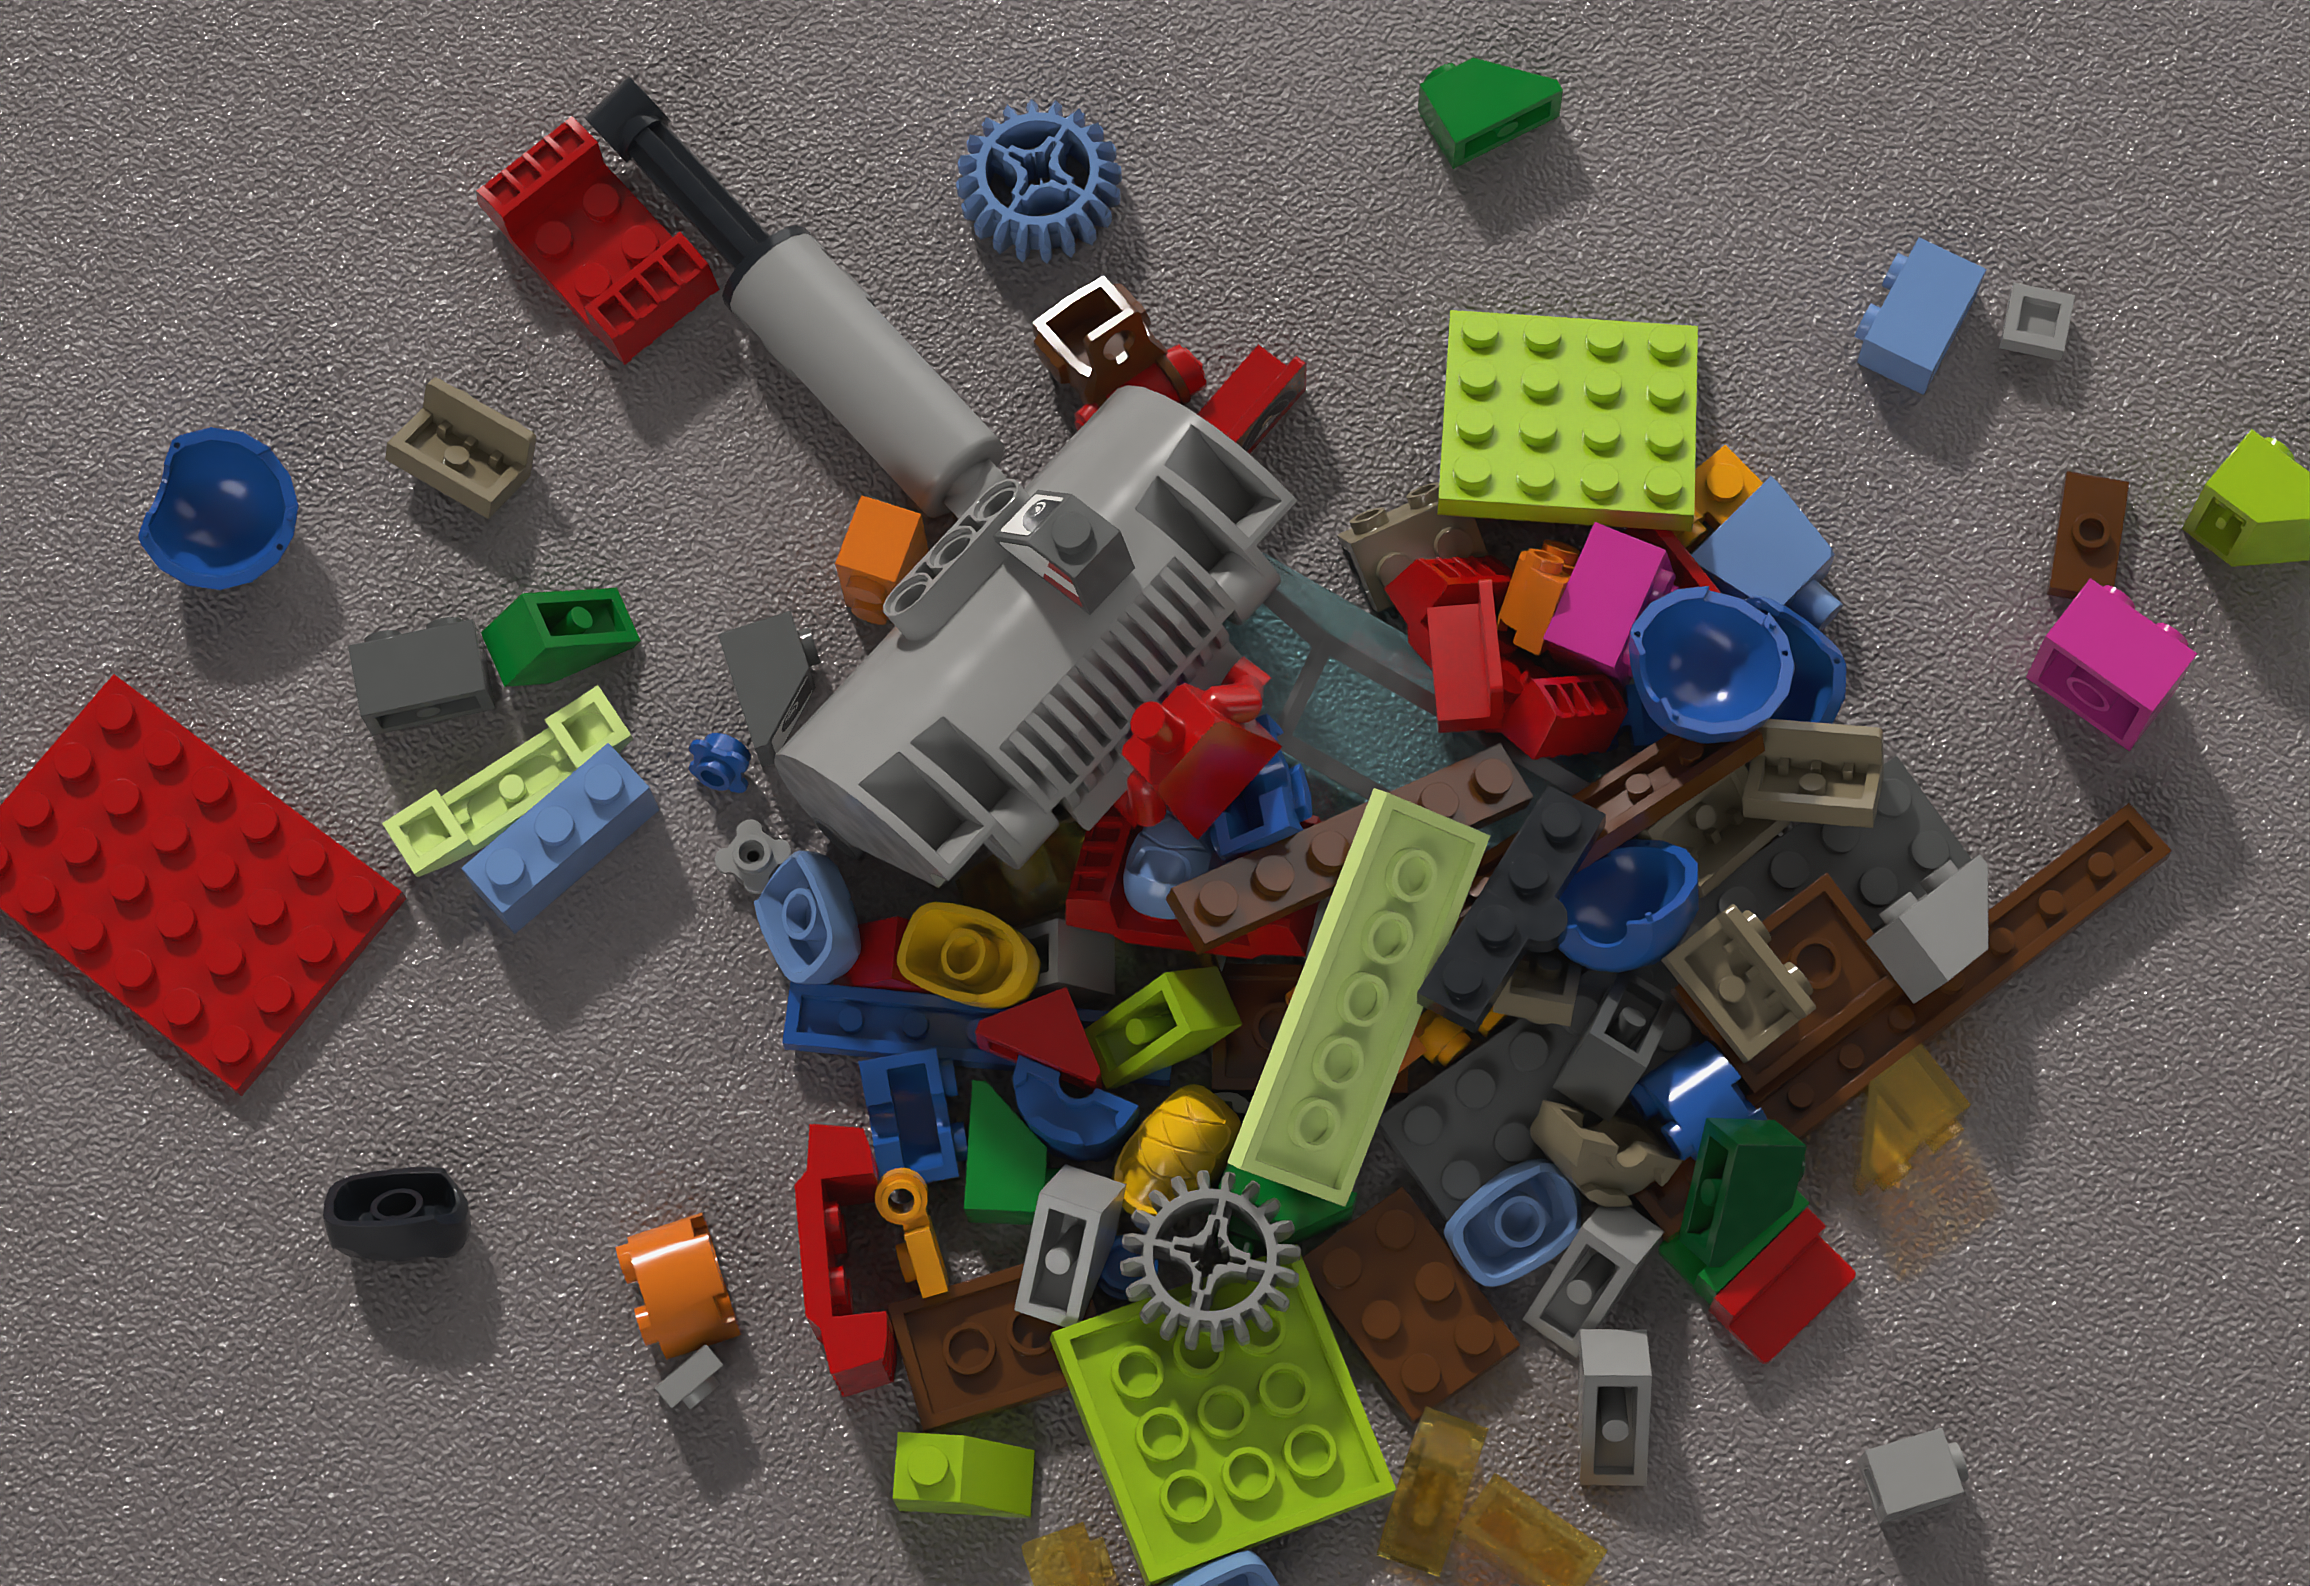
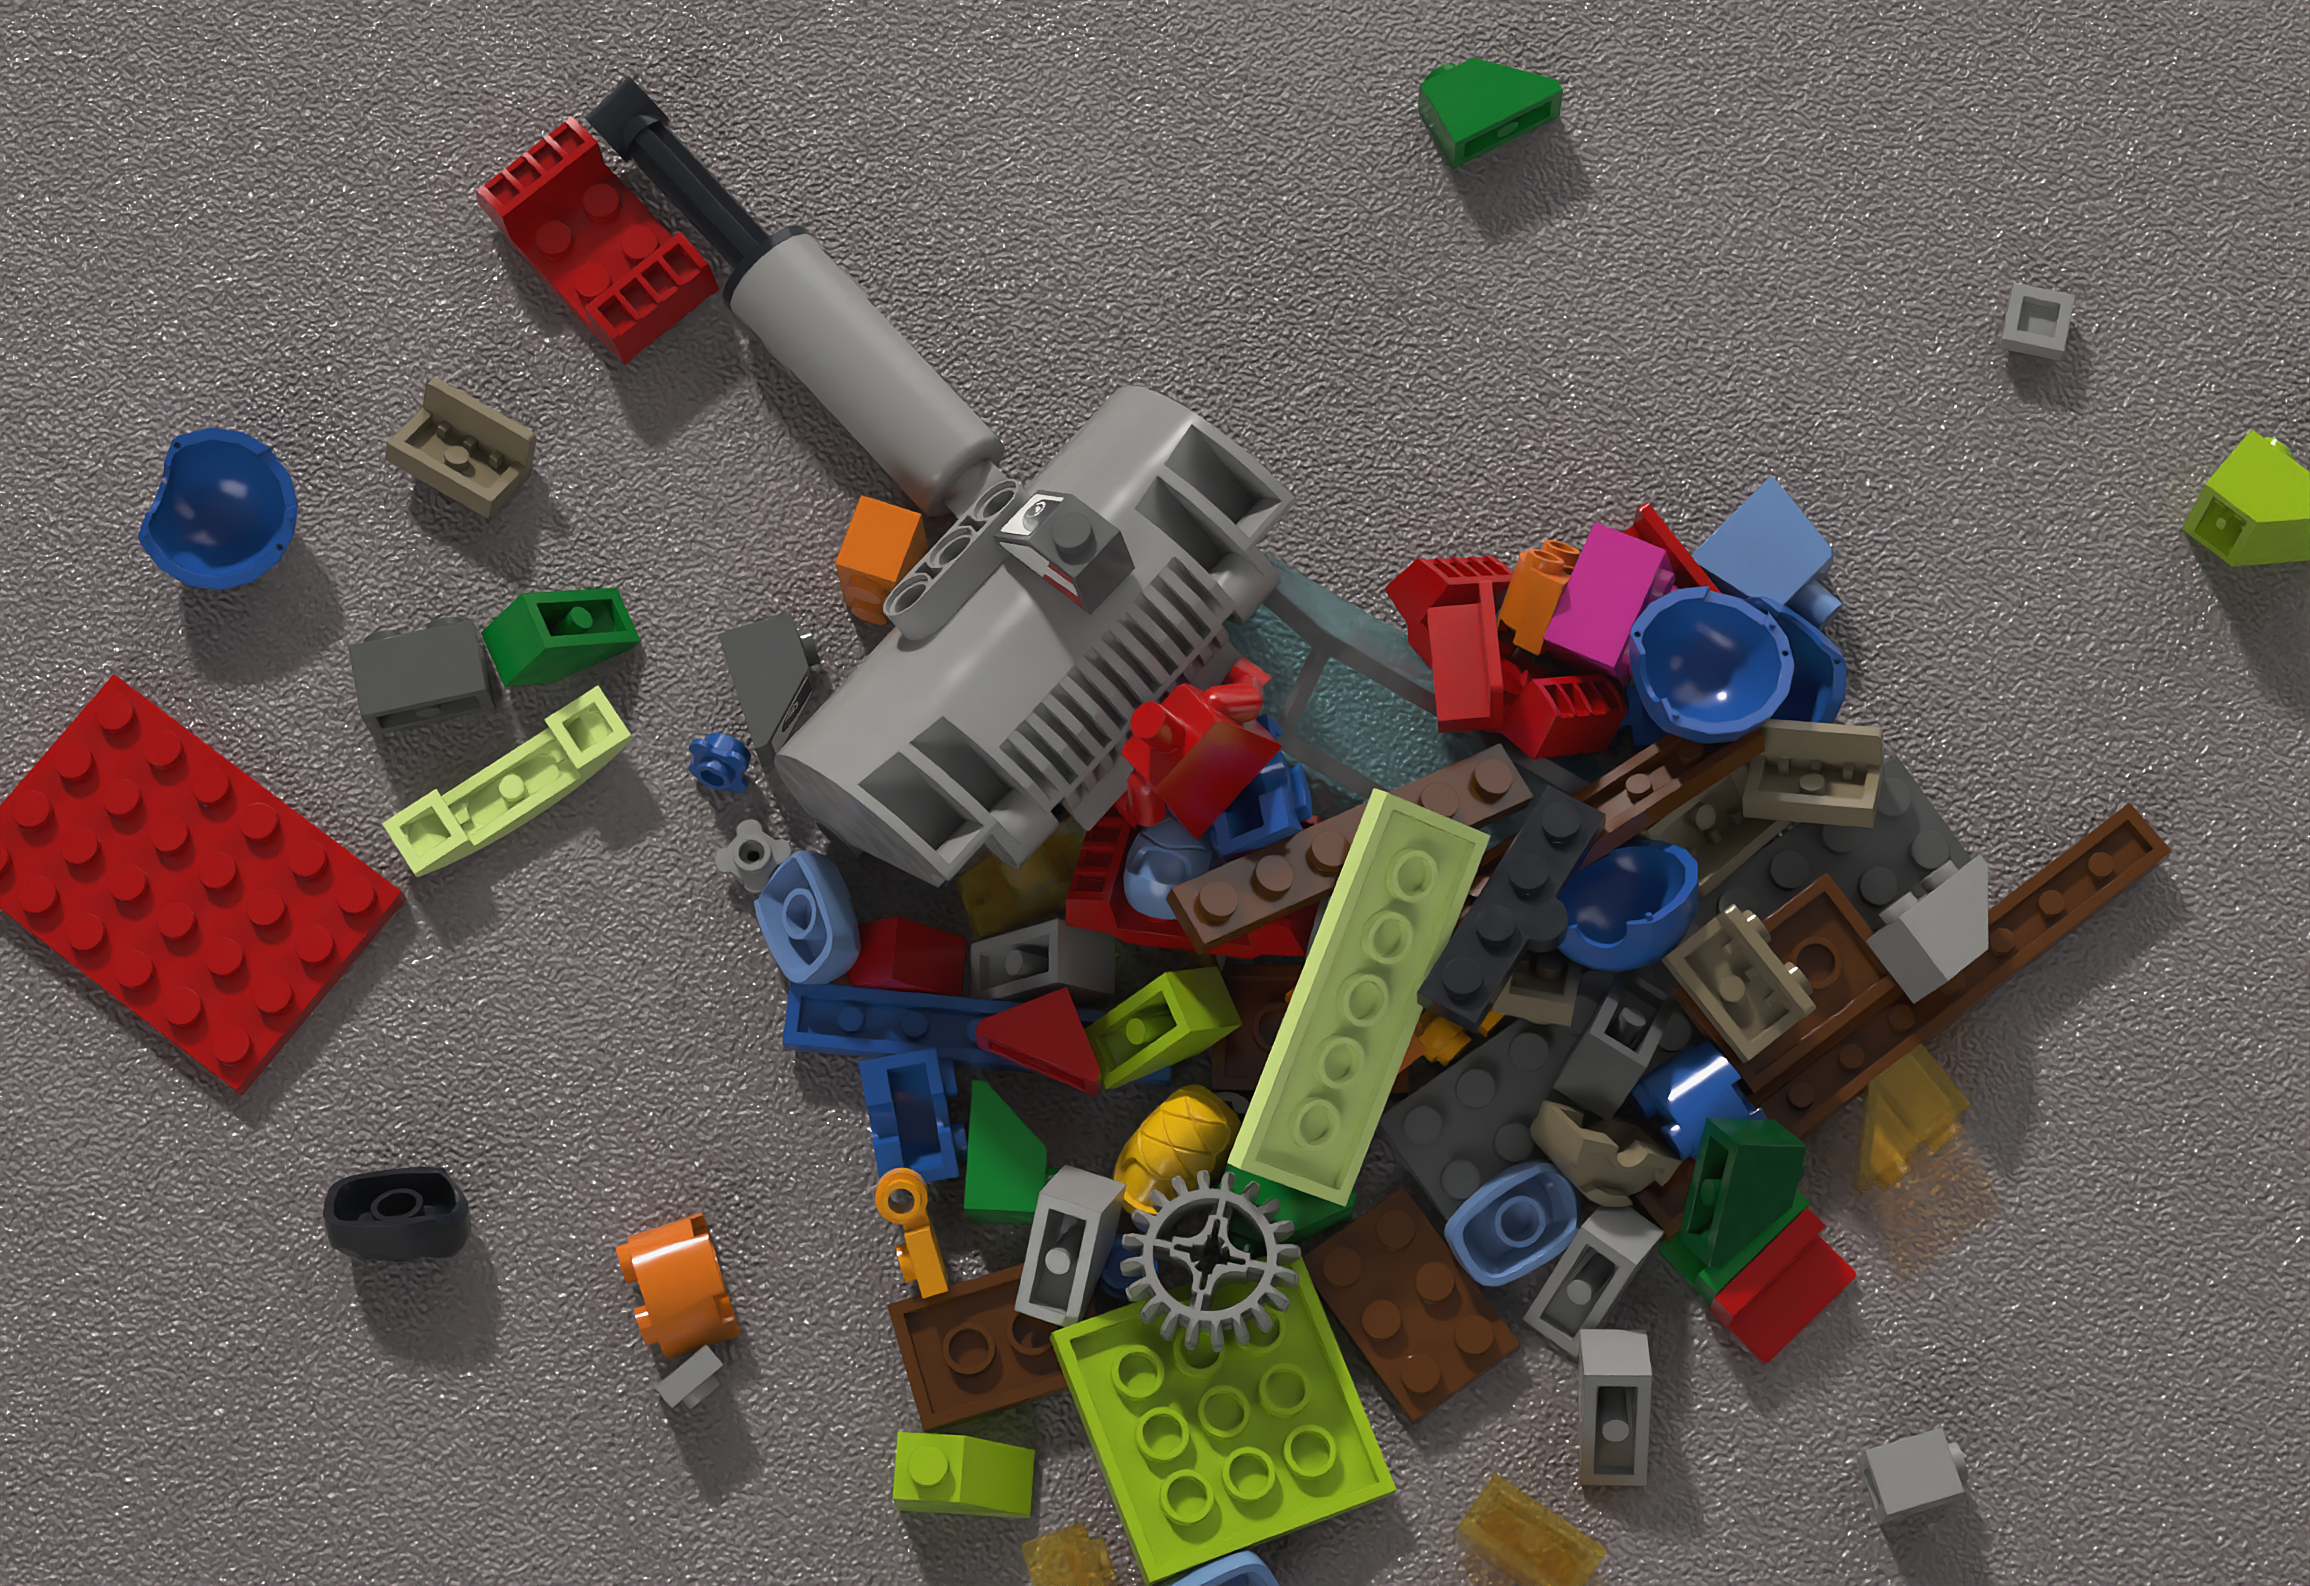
medium blue brick [461,743,659,934] -> none
red plate [794,1124,897,1397] -> none
yellow piece [897,902,1041,1009] -> none
medium blue gear [956,99,1122,264] -> none
blue cylinder [1013,1054,1141,1162] -> none
reddish brown piece [1033,276,1207,432] -> none
red panel [1197,344,1307,454] -> none
dark tan bracket [1337,482,1489,612] -> none
clear yellow slope [1376,1407,1489,1577] -> none
lime plate [1437,310,1698,532] -> none
light orange plate [1671,445,1763,553] -> none
medium blue brick [1854,237,1987,395] -> none
dark pink brick [2025,578,2197,751] -> none
reddish brown plate [2046,471,2129,599] -> none

